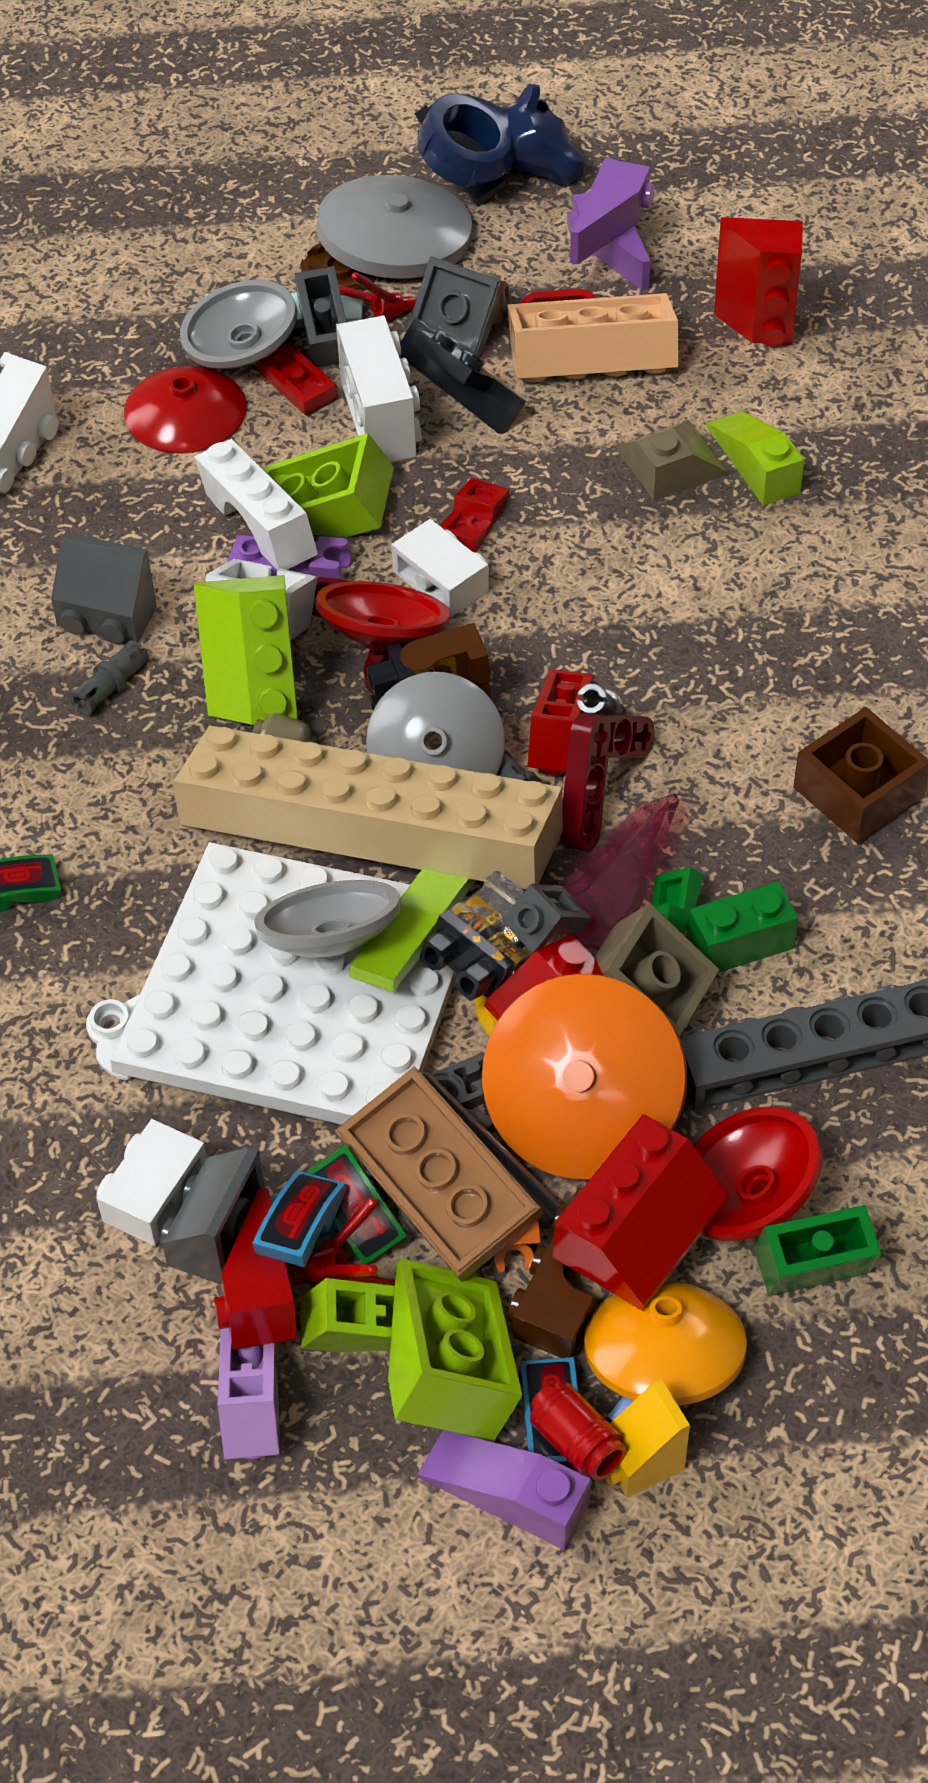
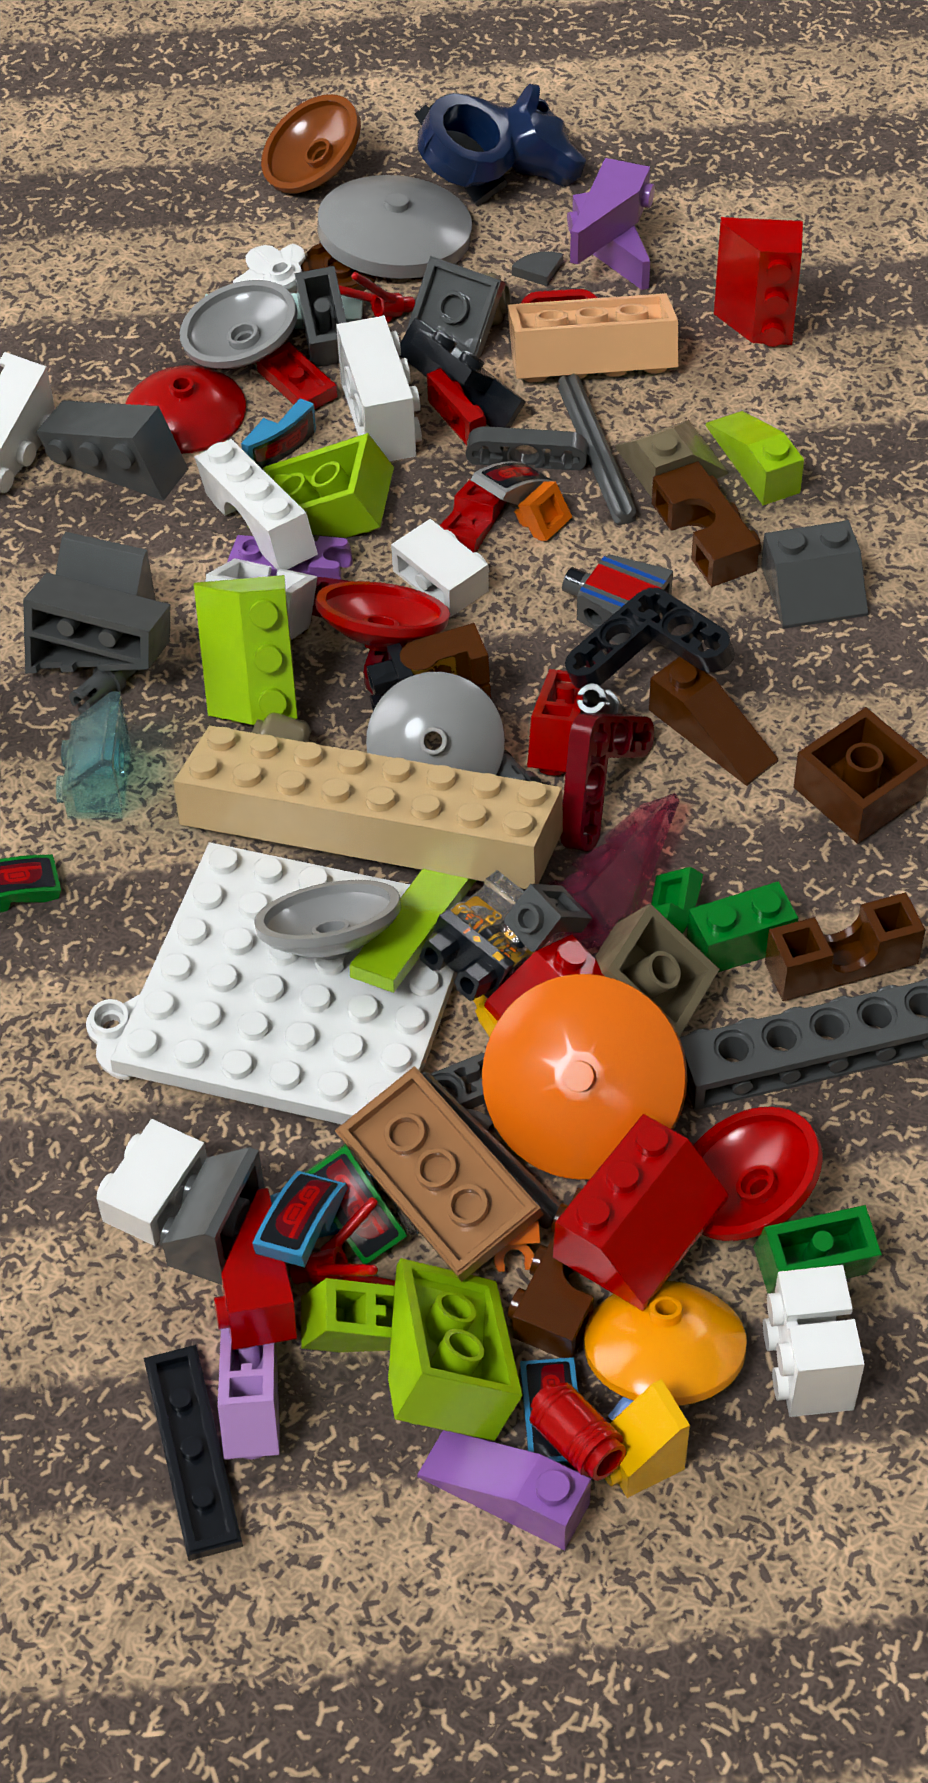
none -> dark grey wedge [23,573,171,674]
none -> dark grey wedge [36,400,189,501]
none -> clear light blue slope [56,691,131,819]
none -> black tile [144,1345,243,1561]
none -> white plate [233,244,305,293]
none -> slope [241,398,316,469]
none -> dark orange dish [261,94,361,193]
none -> red plate [427,368,486,446]
none -> dark grey beam [466,427,588,471]
none -> slope [471,461,553,505]
none -> dark grey tile [512,251,564,286]
none -> orange tile [514,481,572,541]
none -> dark grey axle [558,374,637,525]
none -> torso [562,555,673,644]
none -> black beam [565,588,735,689]
none -> reddish brown slope [649,656,778,786]
none -> reddish brown arch [652,461,762,587]
none -> dark grey slope [761,520,868,629]
none -> white piece [763,1265,865,1417]
none -> reddish brown arch [765,892,926,1001]

